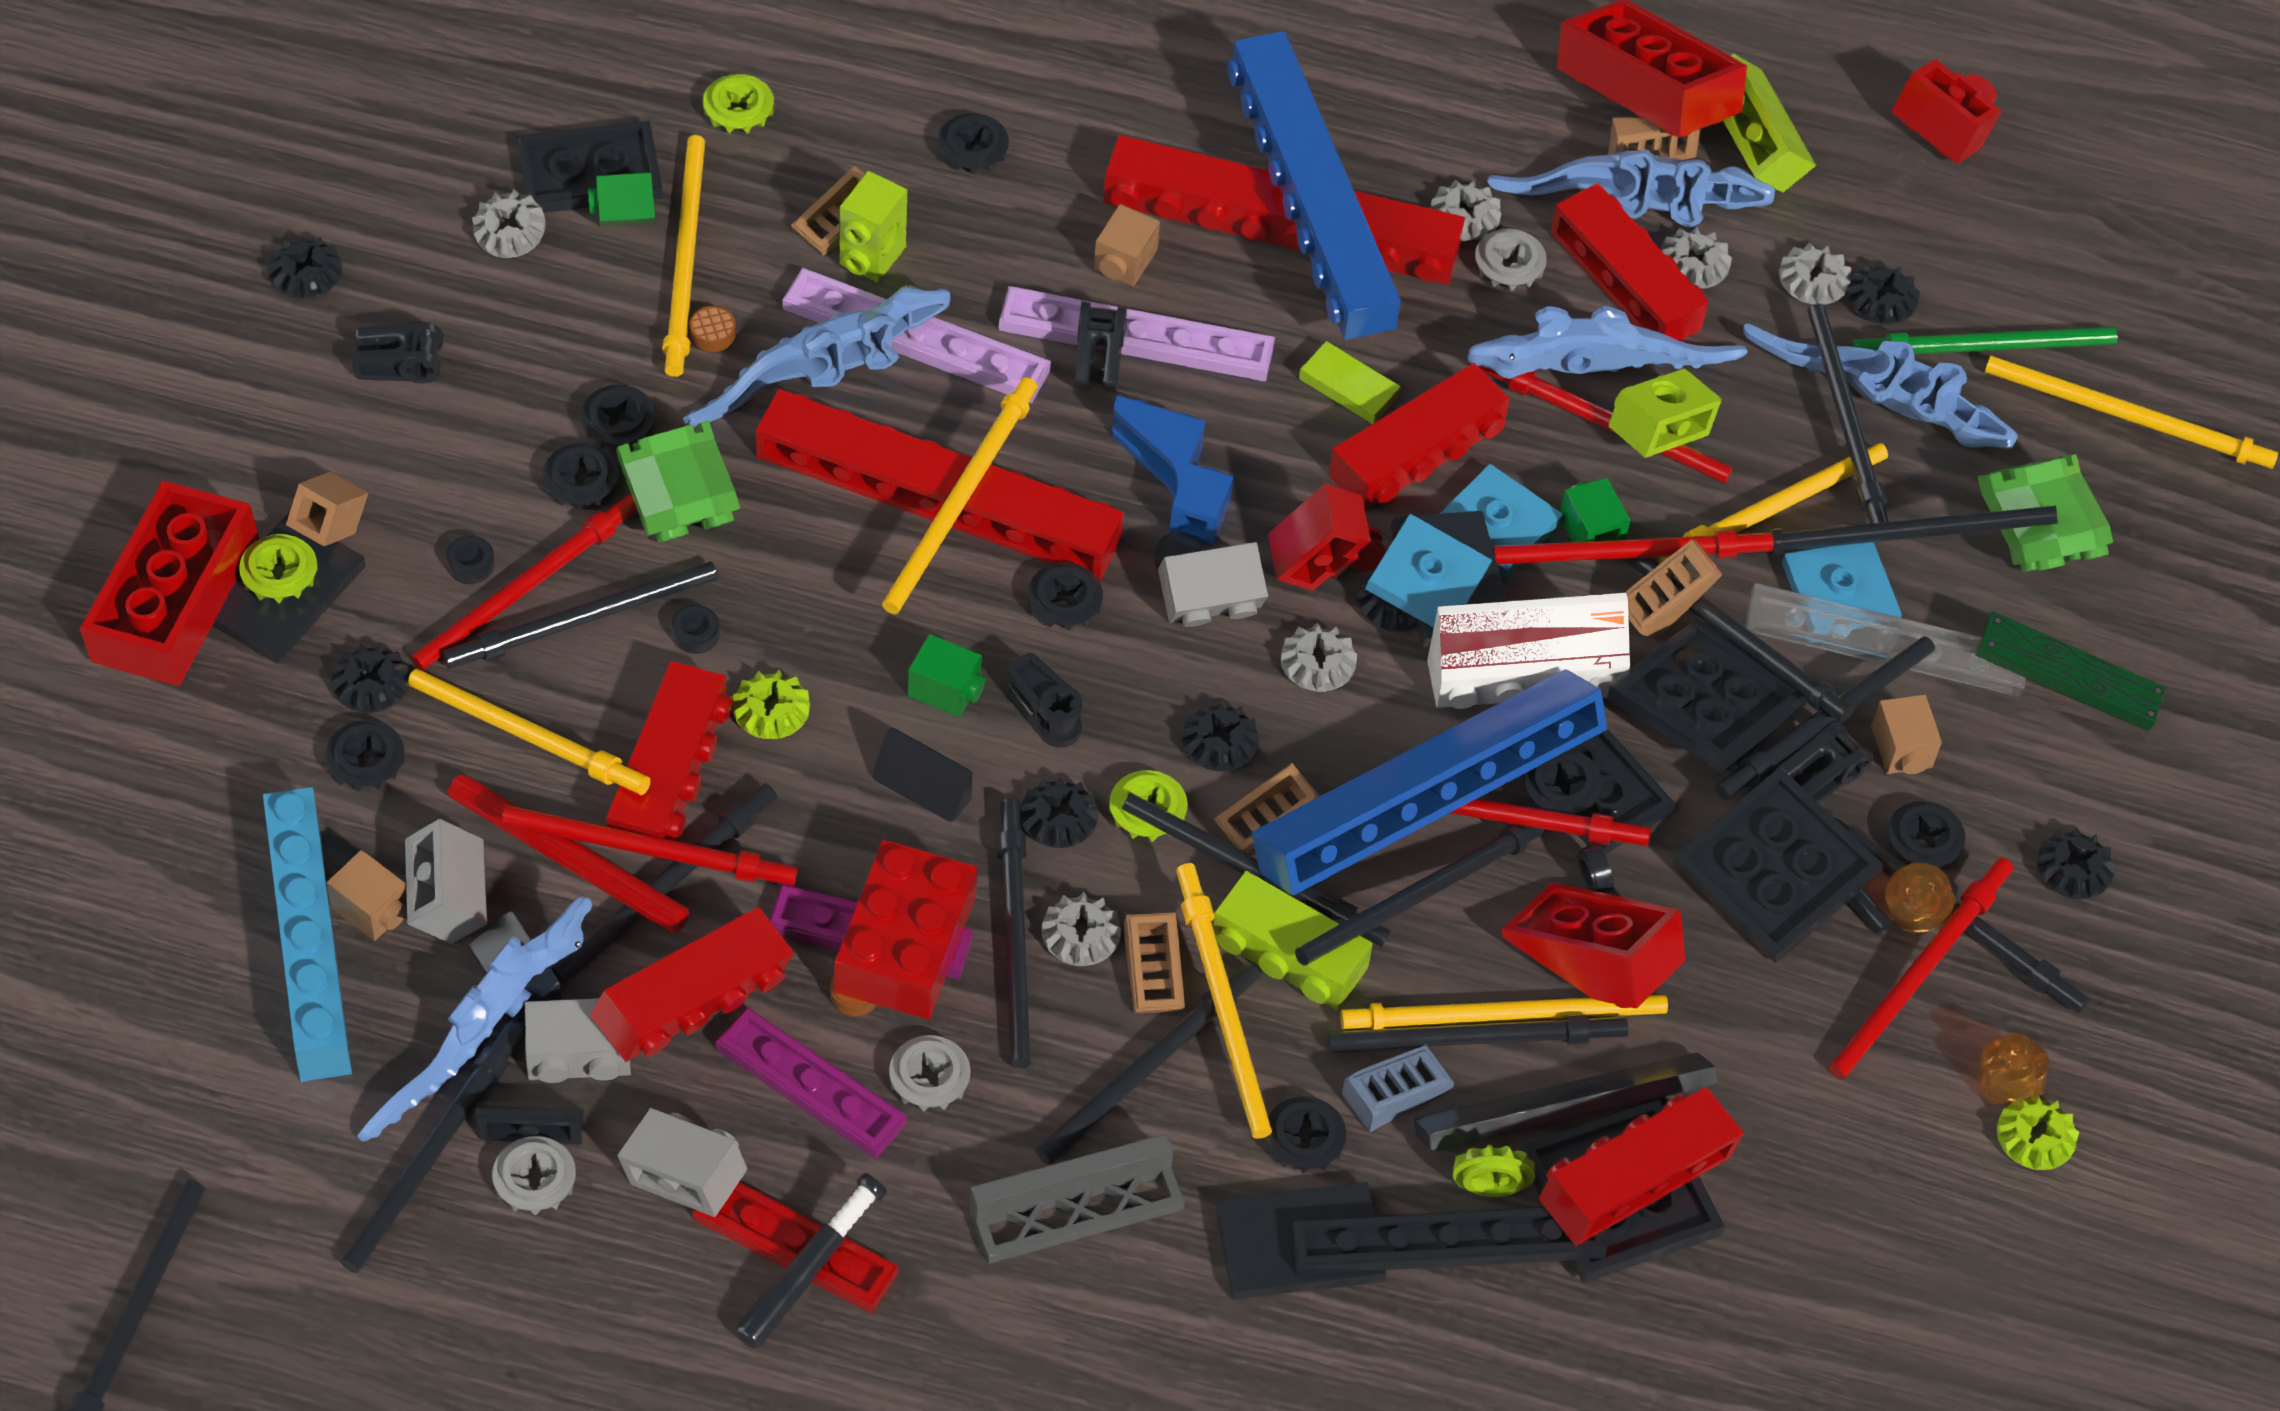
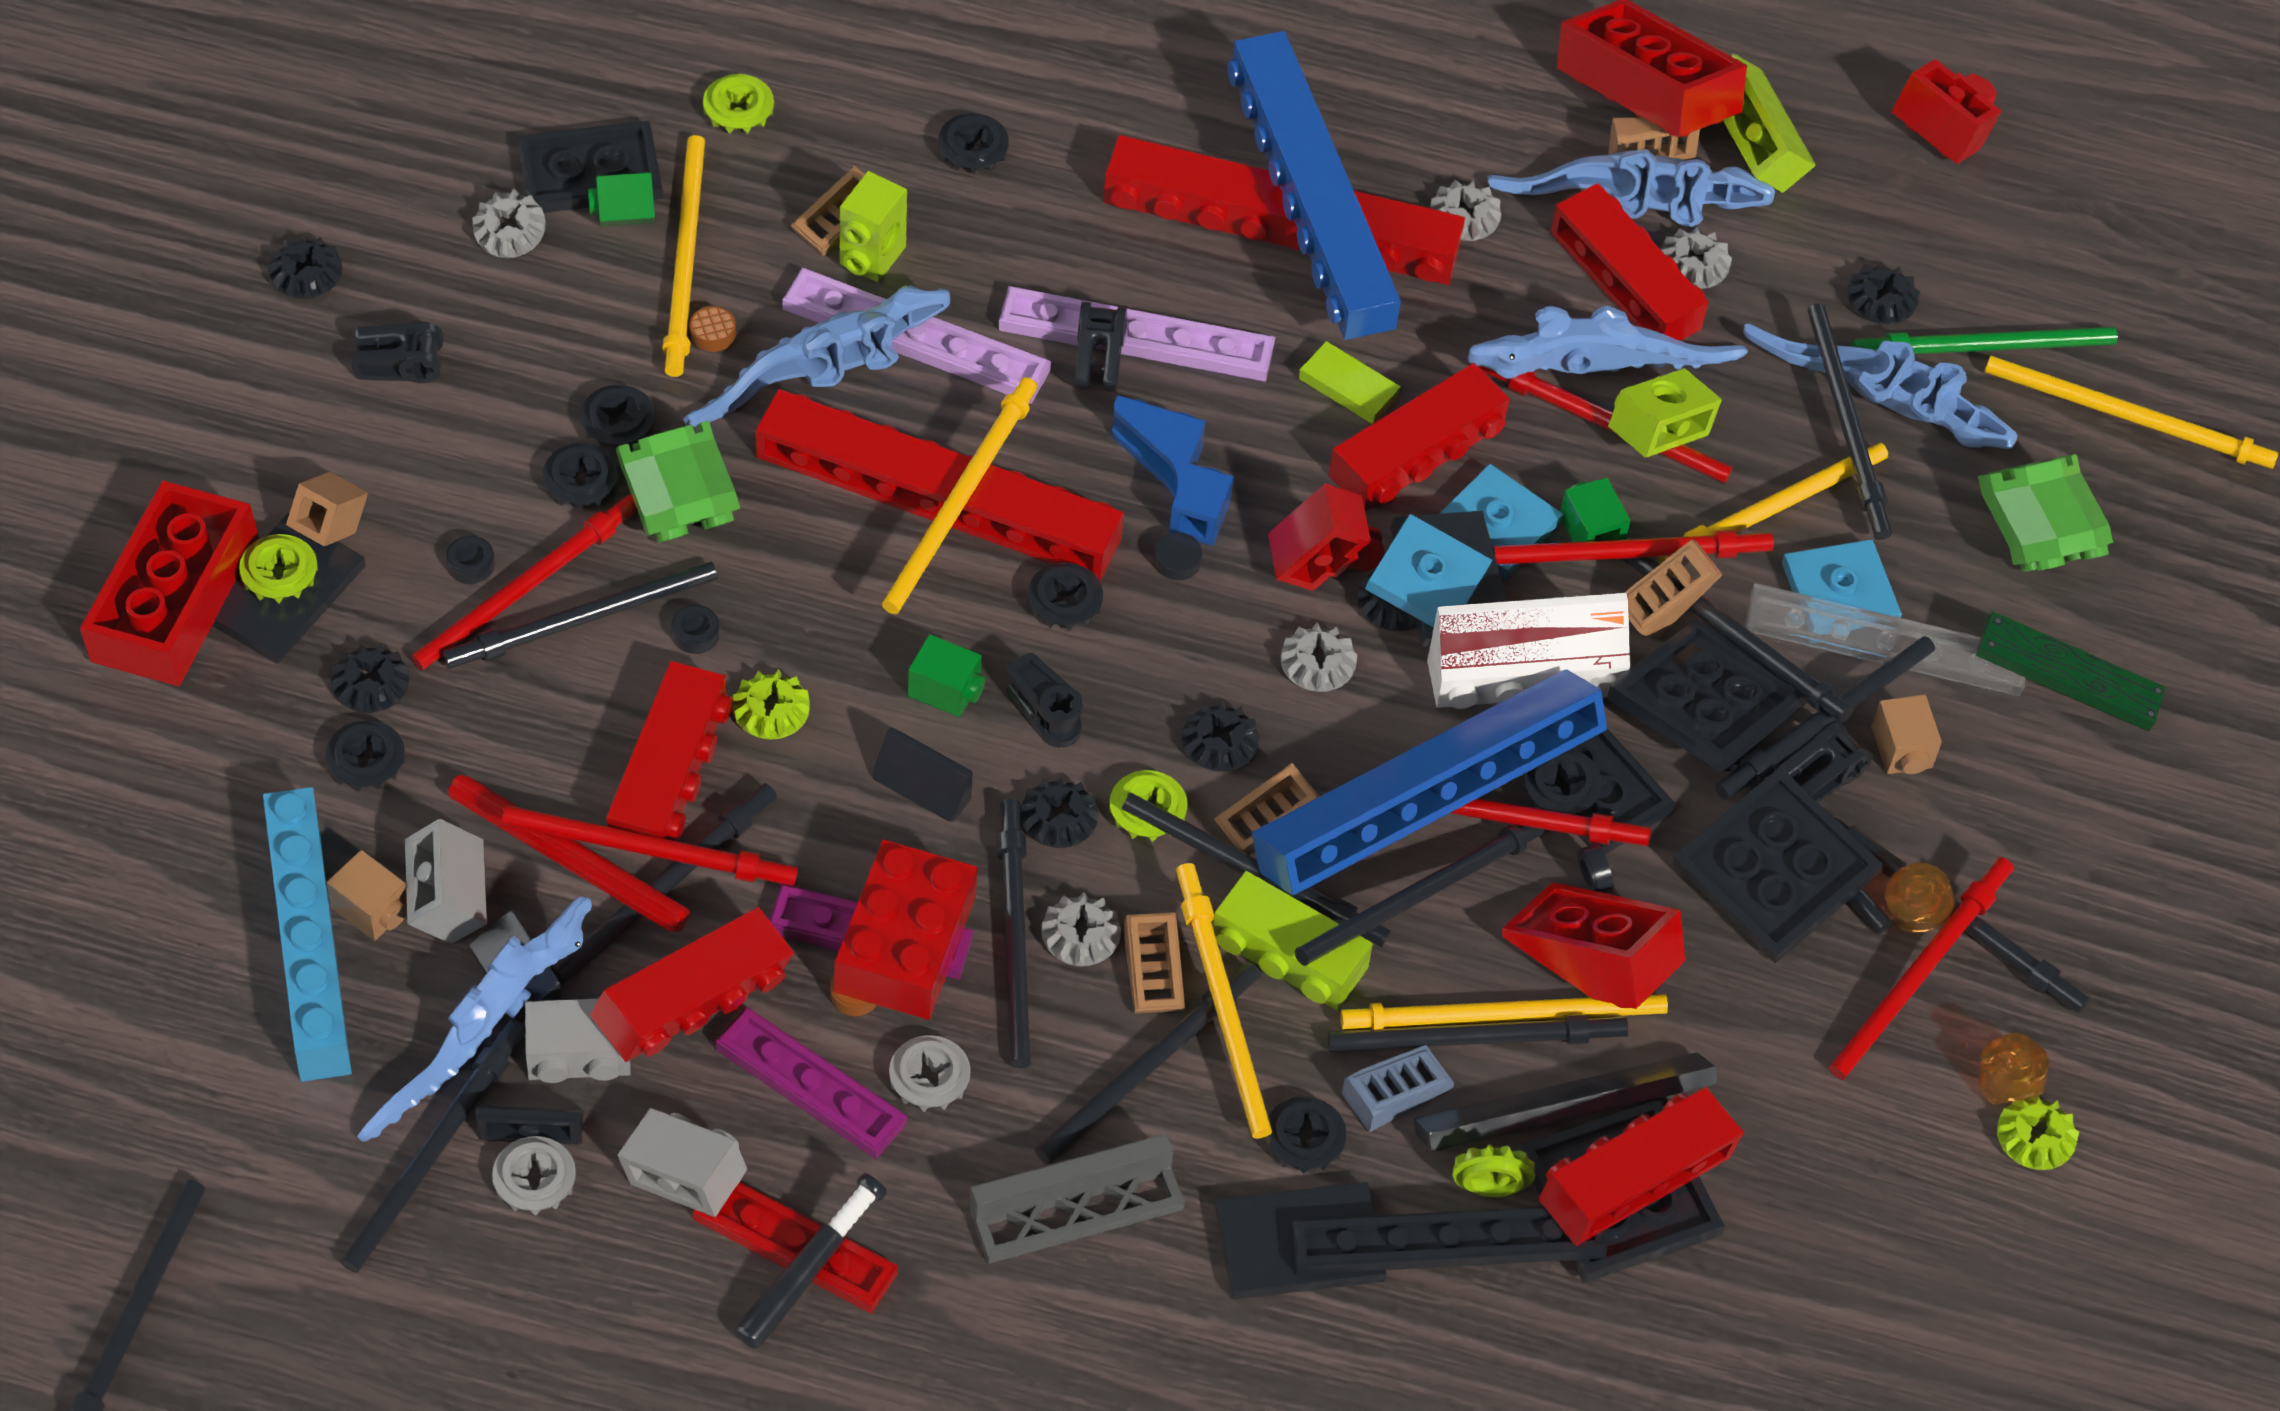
yellow bar [408,669,650,795] -> none
medium nougat brick [1094,204,1160,286] -> none
light grey brick [1158,542,1268,627] -> none
light grey gear [1474,229,1547,291] -> none
black bar [1746,505,2058,557] -> none
light grey gear [1779,242,1851,304] -> none
black gear [1887,801,1965,872] -> none
black gear [2037,828,2116,899] -> none

